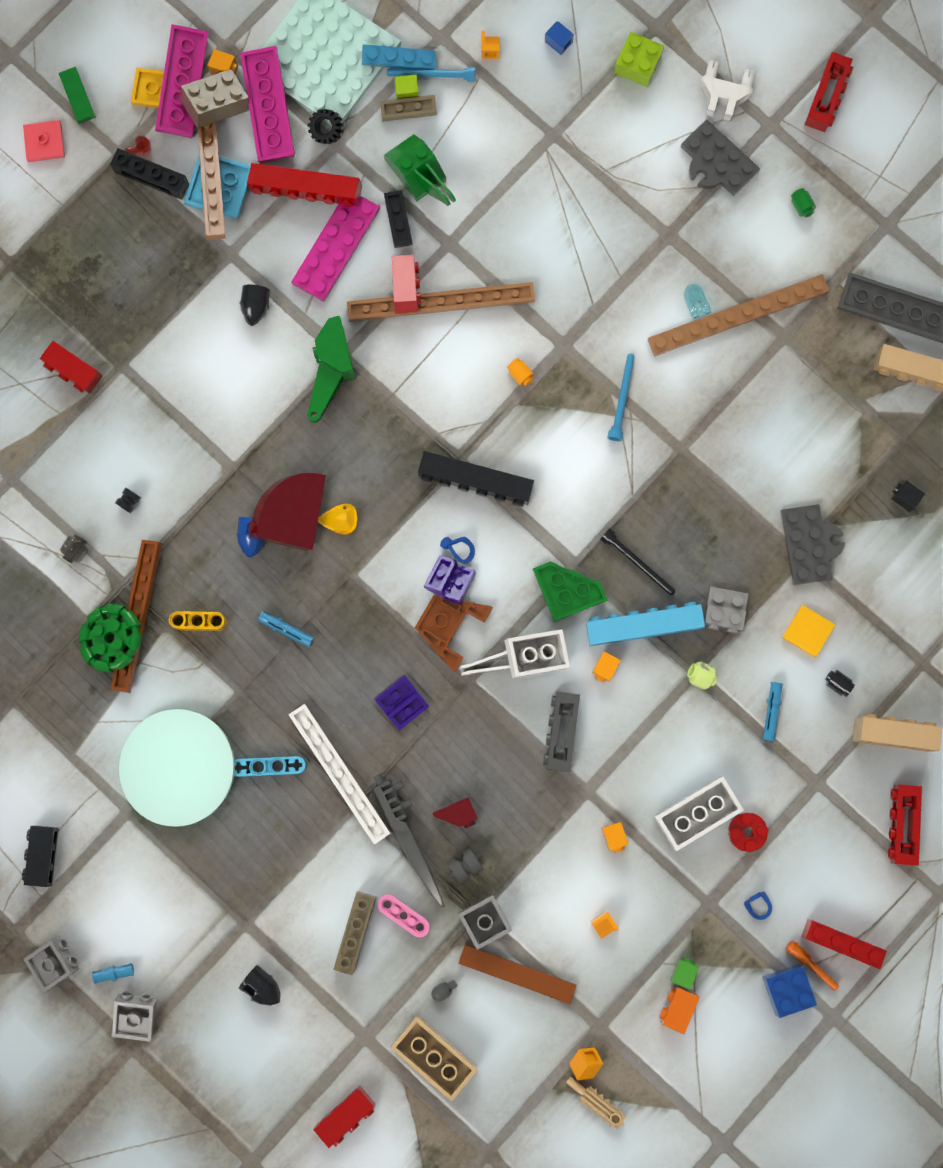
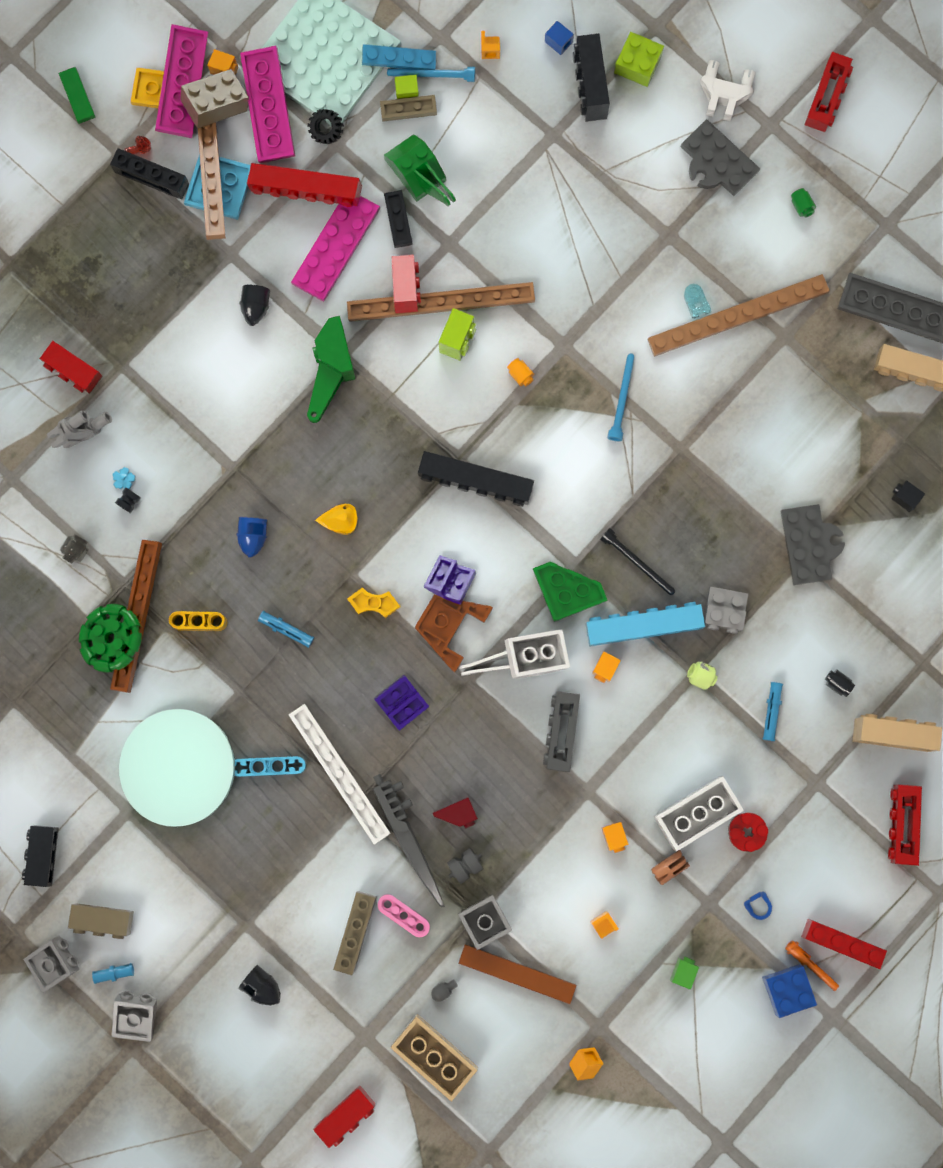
coral plate [23,120,65,162] -> none
dark red brick [248,473,326,551] -> none
blue piece [440,537,475,564] -> none
tan piece [566,1076,626,1129] -> none
orange brick [659,985,700,1034] -> none
yellow tile [782,605,835,658] -> none
none -> light grey connector [47,410,112,448]
none -> dark tan brick [68,903,134,939]
none -> medium azure plant [112,467,135,489]
none -> yellow tile [347,587,401,619]
none -> lime brick [438,308,476,361]
none -> black brick [573,33,610,122]
none -> nougat arm [651,850,690,885]

